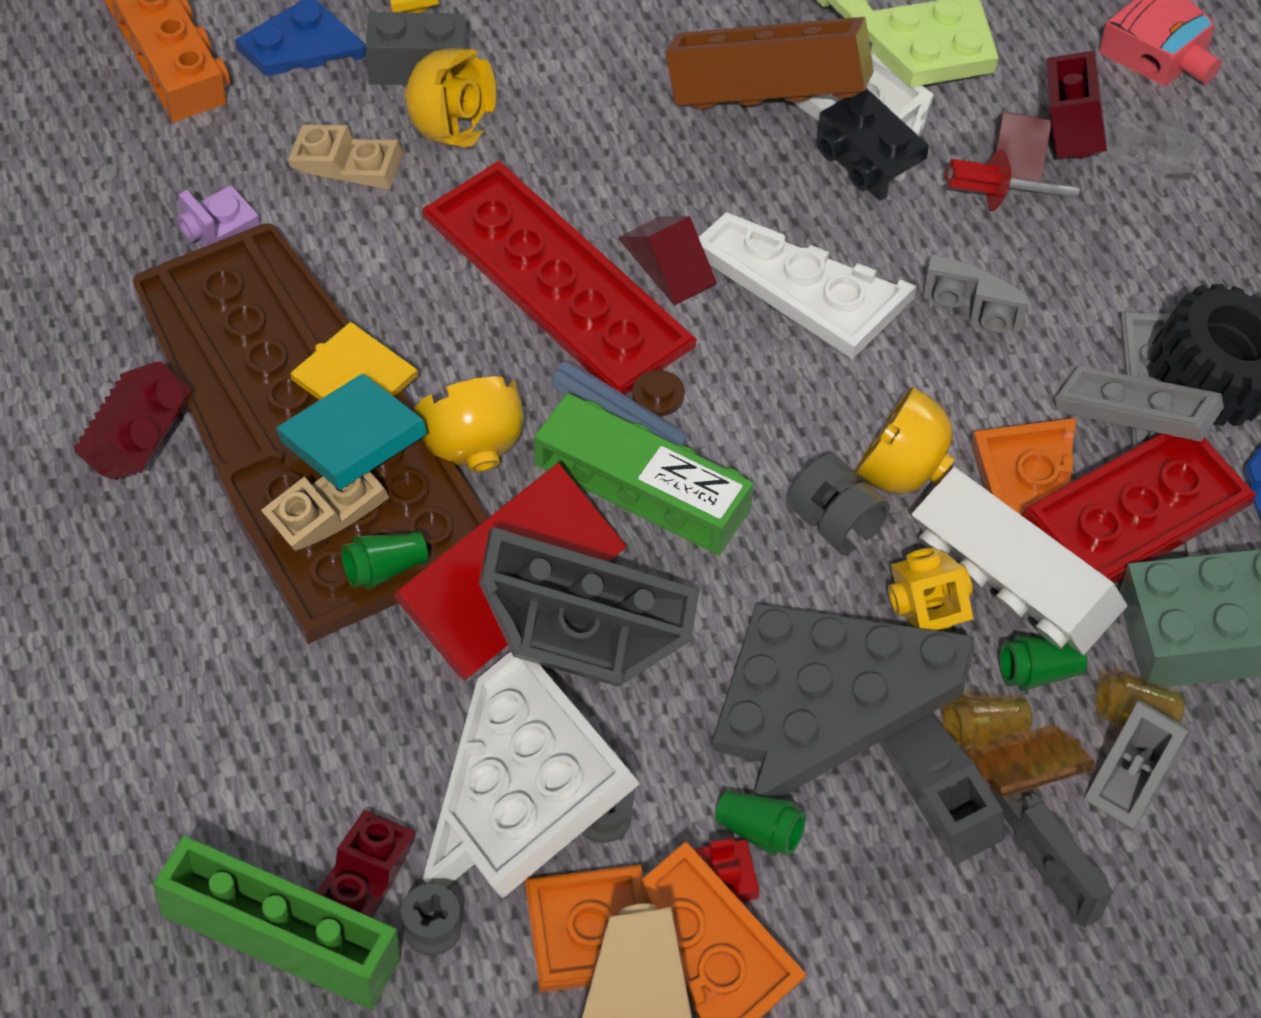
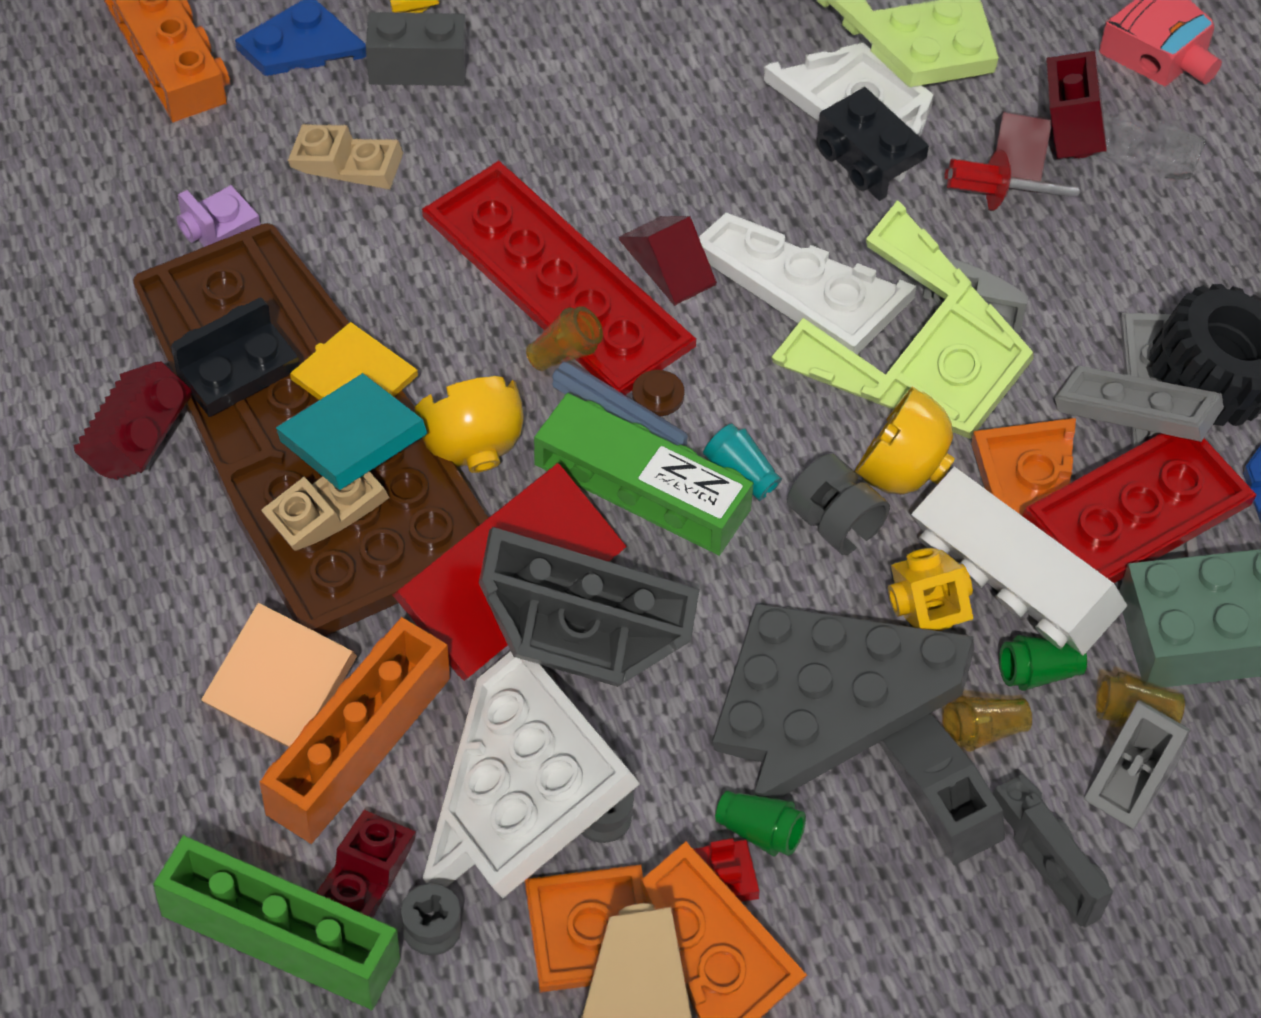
green cone [341,531,428,590] -> none
yellow cylinder [404,48,496,148] -> none
dark orange brick [665,17,874,109] -> none
clear orange piece [964,724,1095,797] -> none
none -> black bracket [171,297,299,417]
none -> light nougat tile [201,603,357,748]
none -> orange brick [259,617,450,845]
none -> clear yellow cone [526,306,603,371]
none -> teal cone [703,424,782,501]
none -> yellowish green wing [772,201,1033,439]

